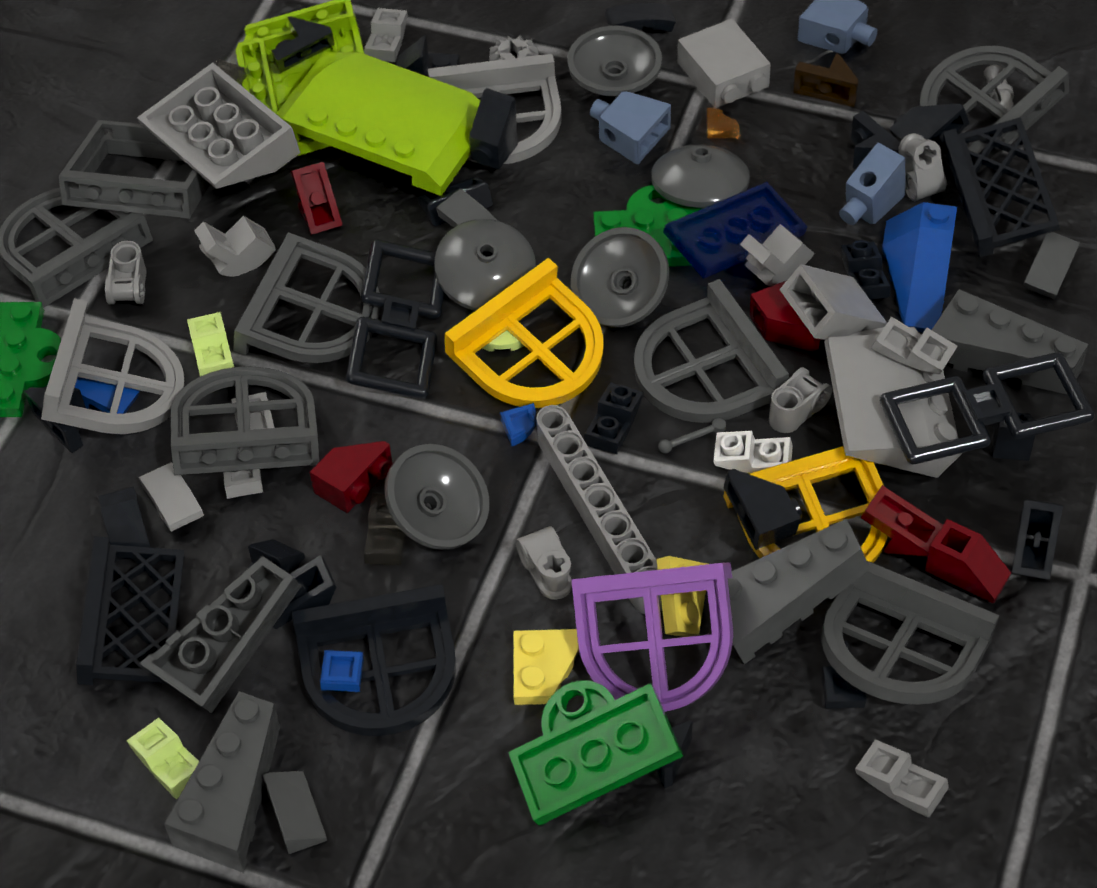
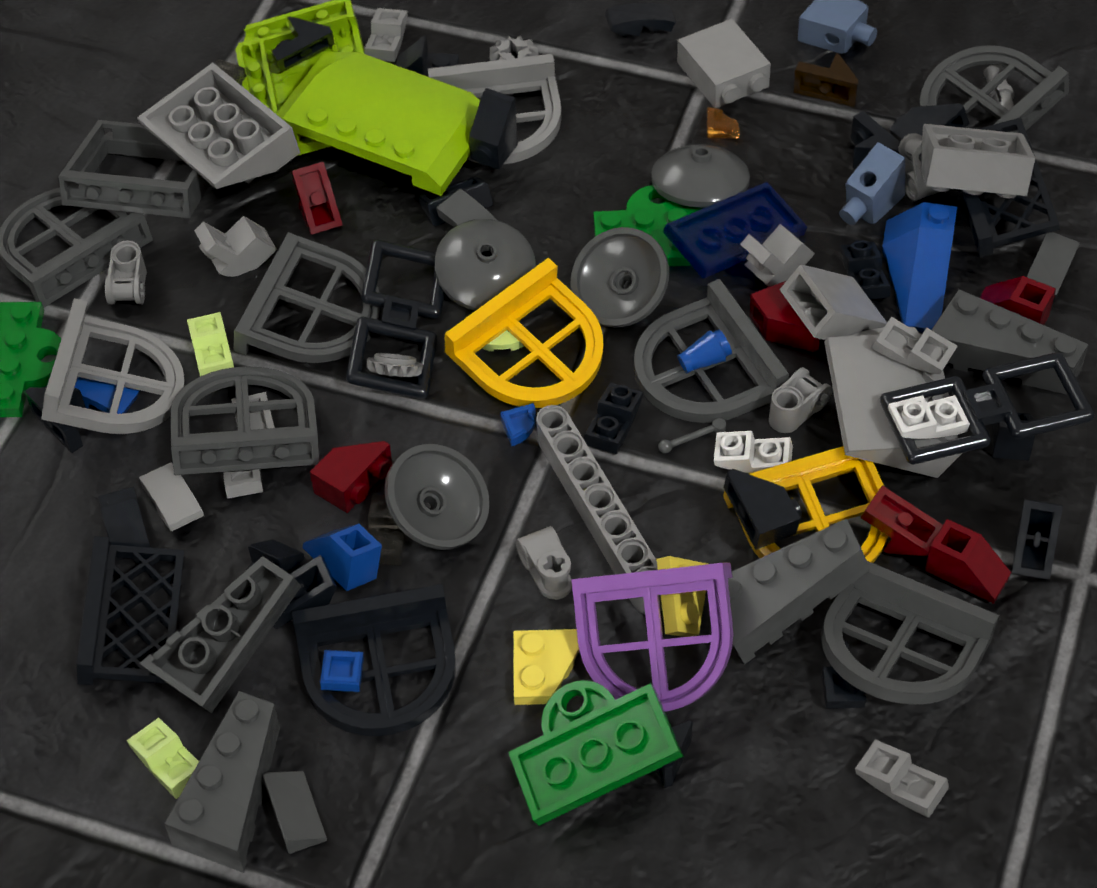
dark grey dish [567,26,662,97] -> none
sand blue torso [590,91,671,164] -> none
none -> blue slope [303,524,382,591]
none -> light grey gear [366,353,423,377]
none -> blue cone [677,329,732,373]
none -> white slope [888,395,970,439]
none -> light grey slope [921,124,1035,198]
none -> dark red slope [979,276,1056,325]

